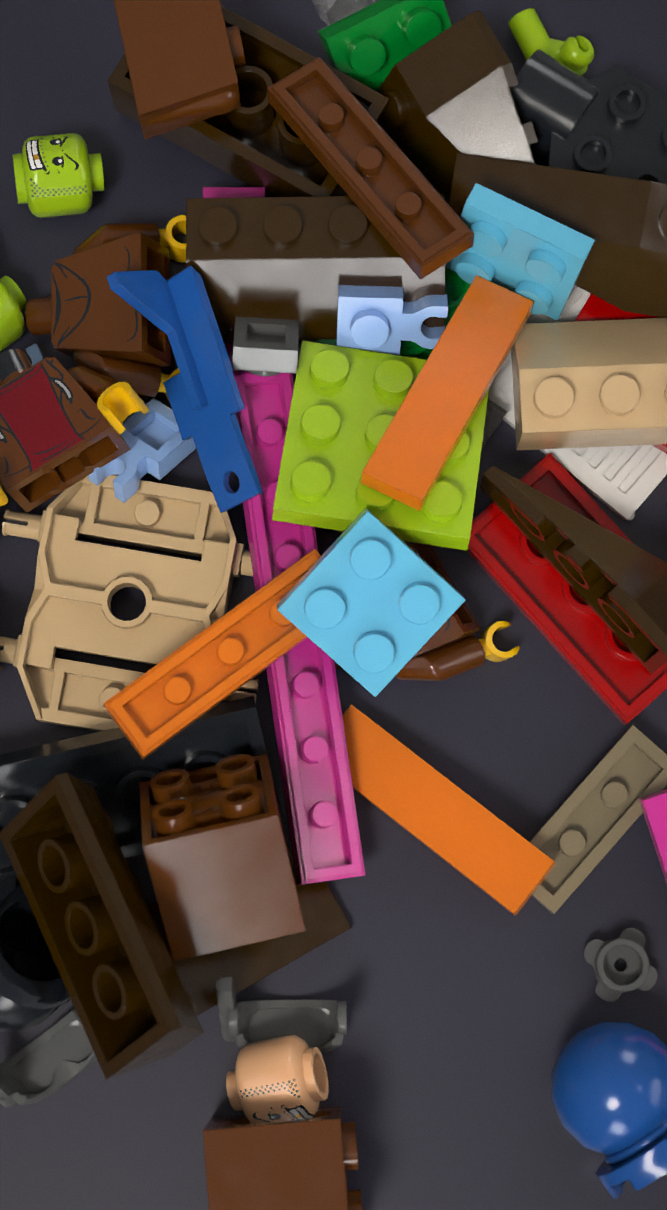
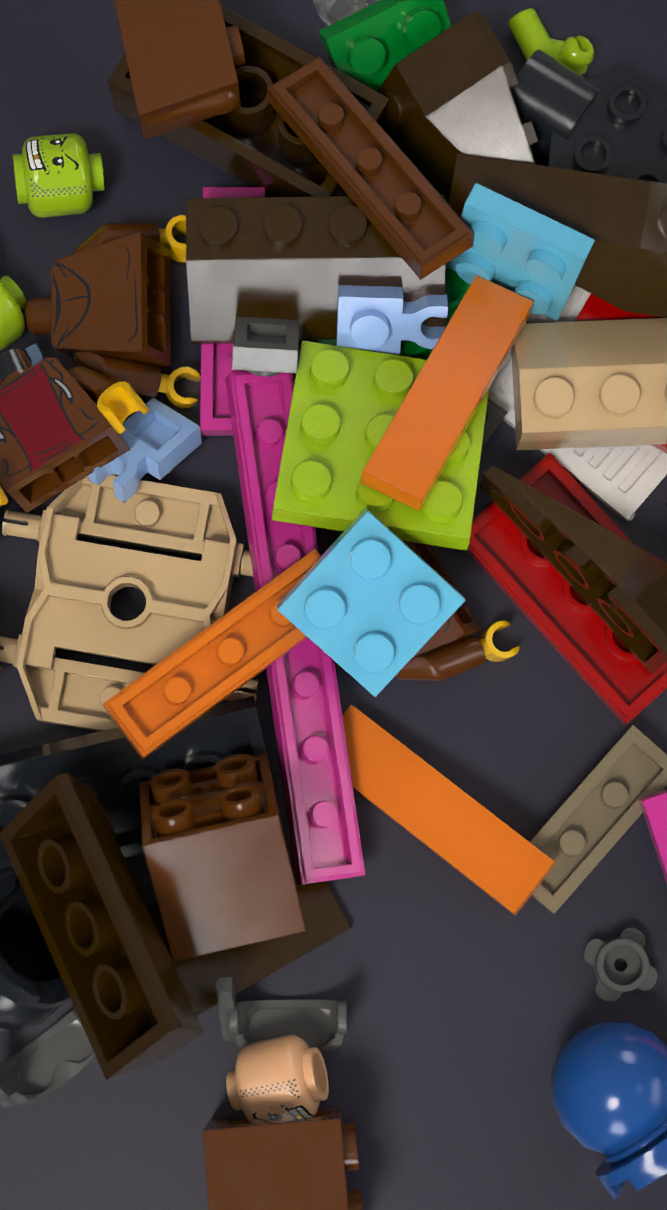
blue piece [106,265,263,513] -> none

